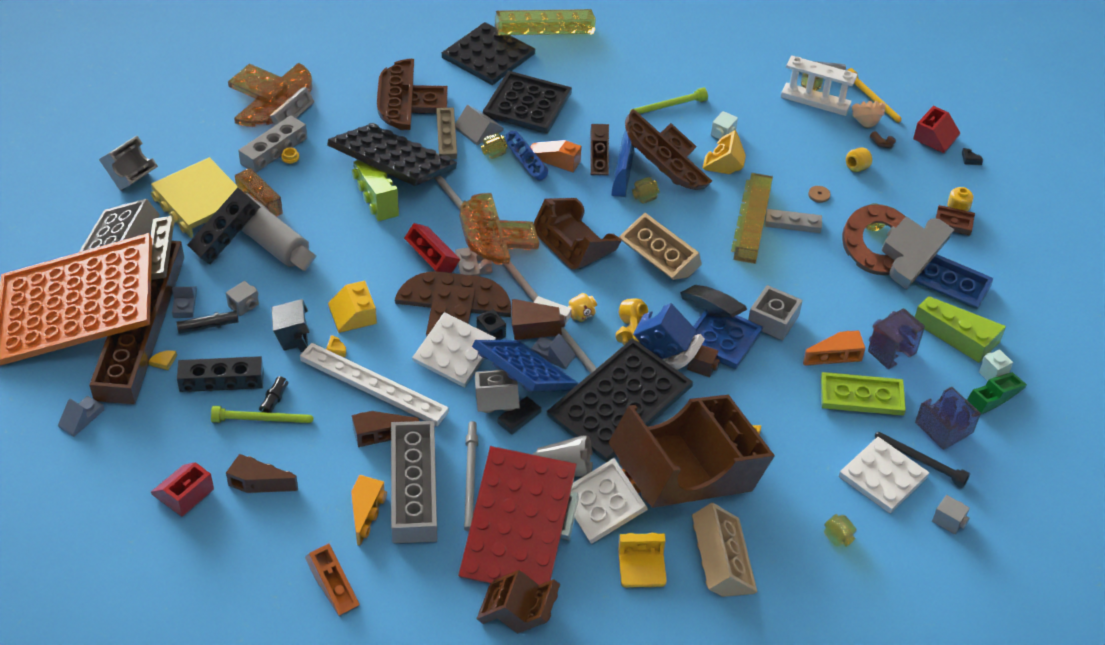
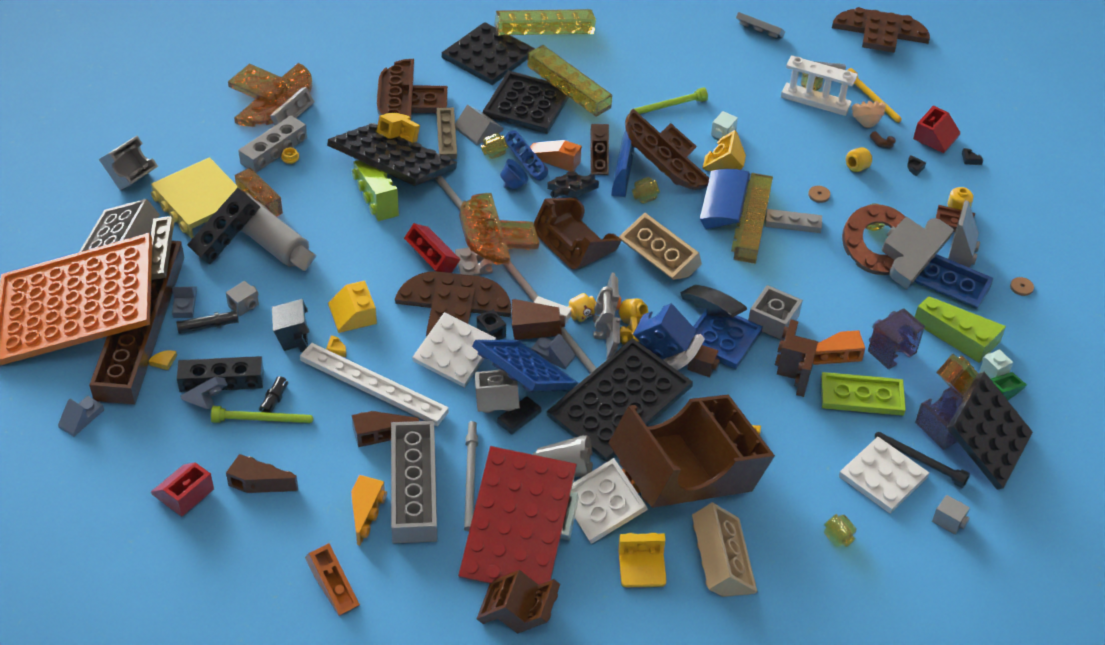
none -> sand blue slope [180,377,227,409]
none -> yellow brick [376,113,420,143]
none -> blue piece [500,159,528,190]
none -> clear yellow brick [527,45,612,117]
none -> black plate [547,171,599,198]
none -> light grey piece [593,272,621,359]
none -> blue slope [700,169,750,230]
none -> light grey plate [736,12,785,39]
none -> reddish brown bracket [775,319,818,397]
none -> reddish brown plate [832,7,930,53]
none -> black tile [907,155,926,176]
none -> clear orange brick [936,353,978,398]
none -> black plate [947,371,1033,490]
none -> light grey slope [948,201,980,268]
none -> medium nougat wheel [1010,277,1034,296]

